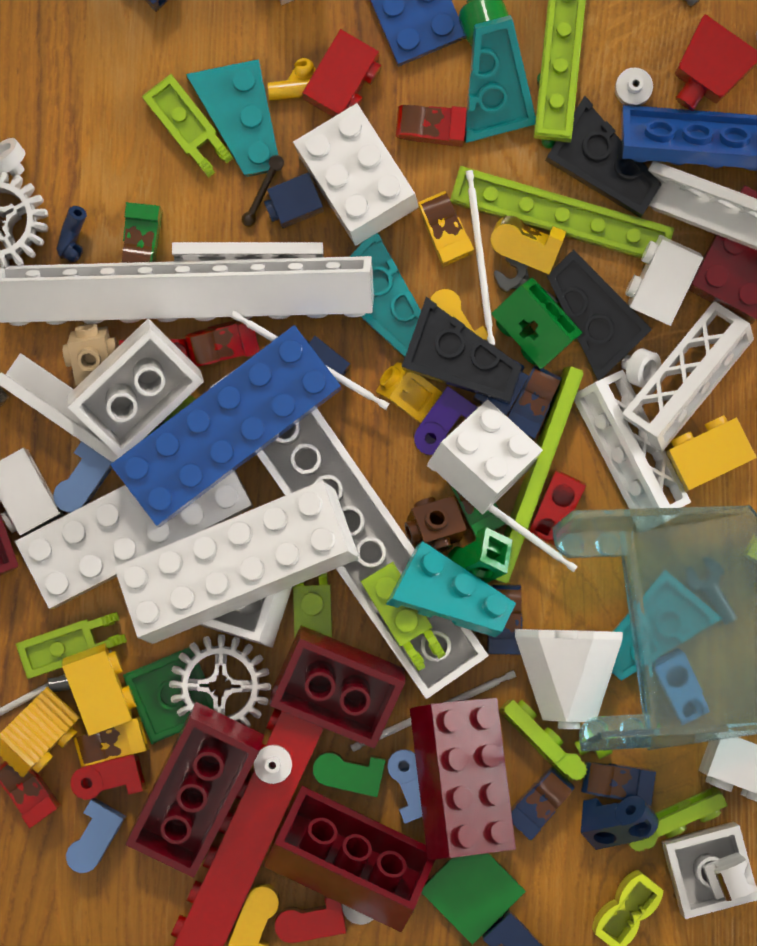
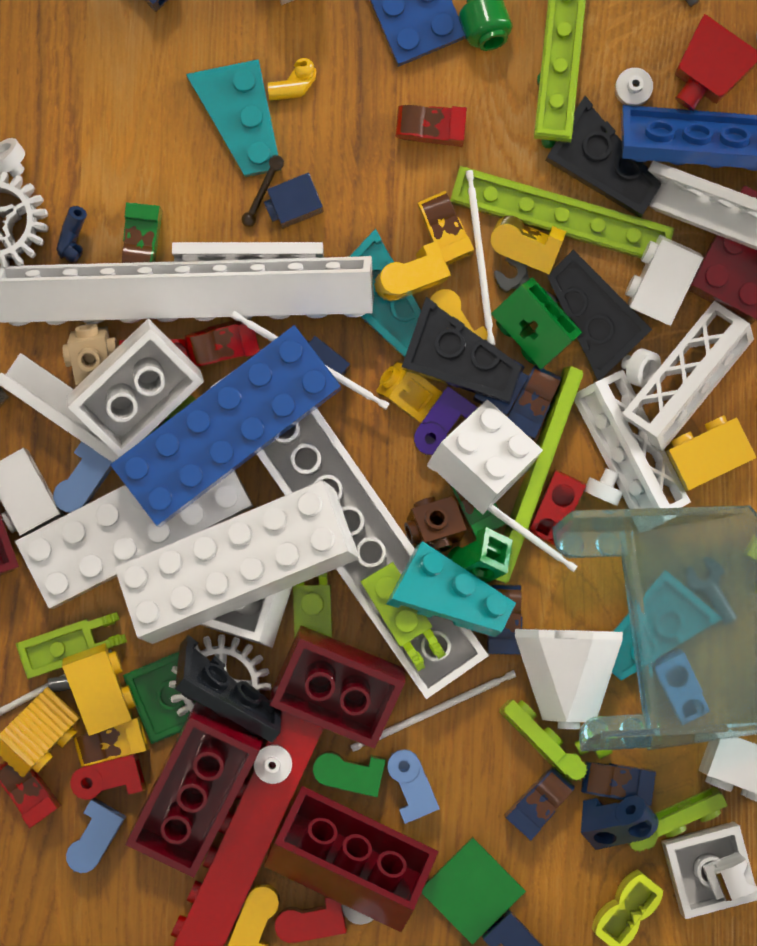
lime hinge [142,74,233,178] -> none
white brick [293,103,419,246] -> none
red brick [302,29,382,117] -> none
brick [409,697,516,860] -> none
teal wing [464,15,536,143] -> none
none -> black wing [175,635,281,743]
none -> yellow leg [374,241,451,301]
none -> white tile [584,468,623,506]

